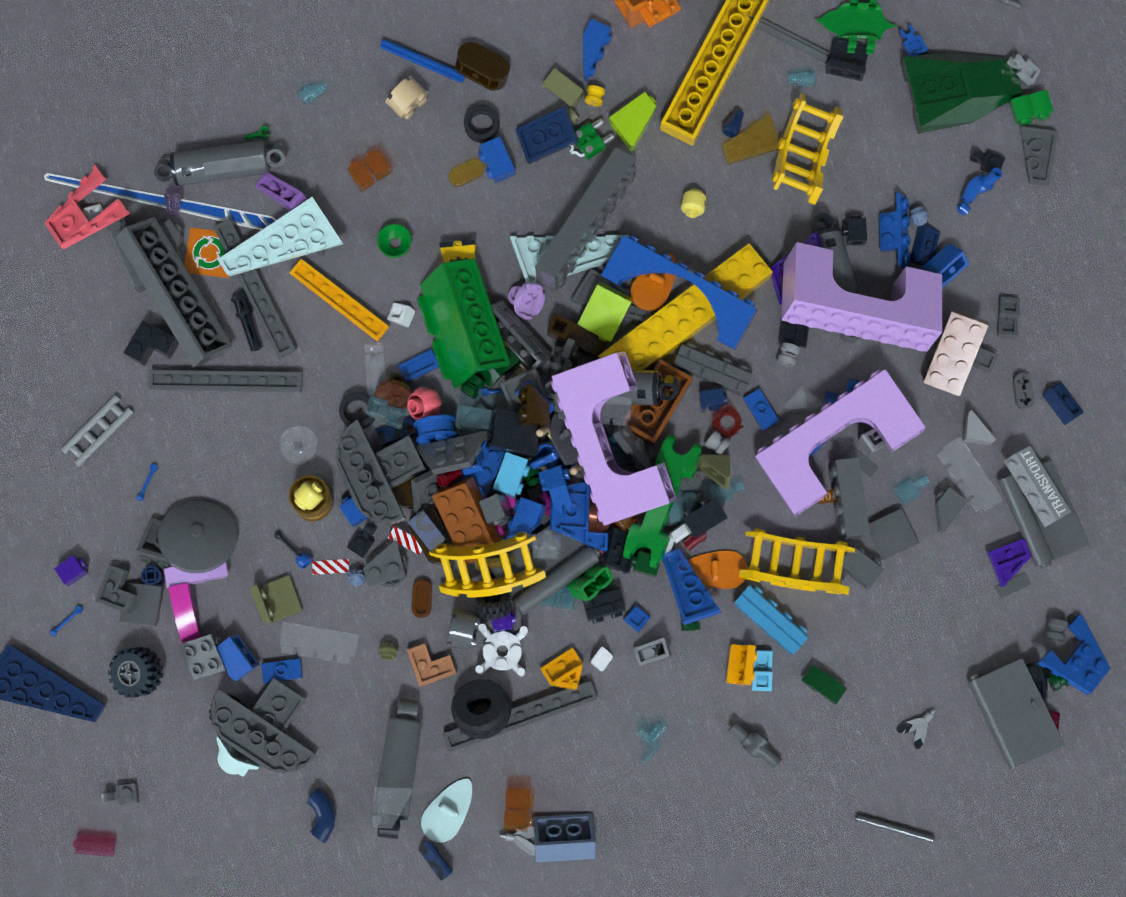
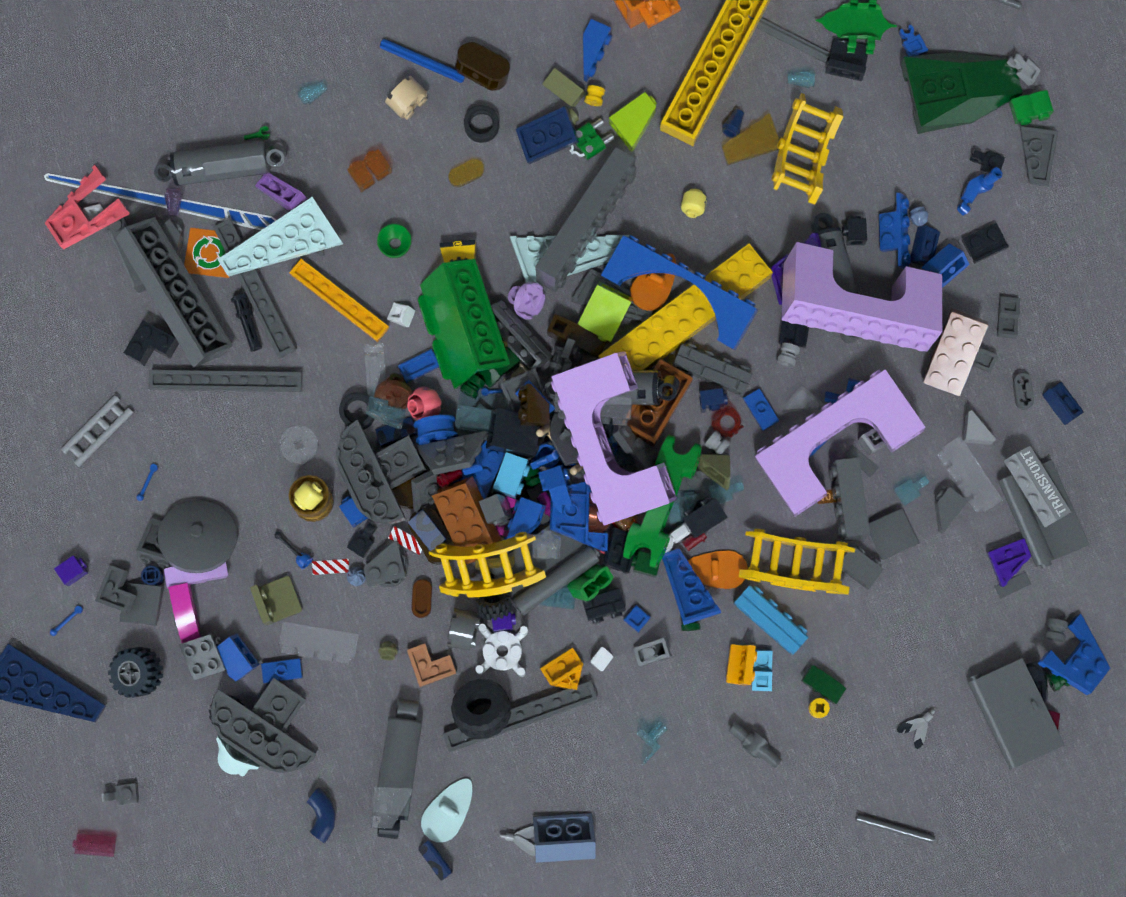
blue brick [478,136,516,184] -> none
clear orange piece [504,788,534,832] -> none
none -> yellow wheel [809,698,830,718]
none -> black plate [962,223,1009,264]

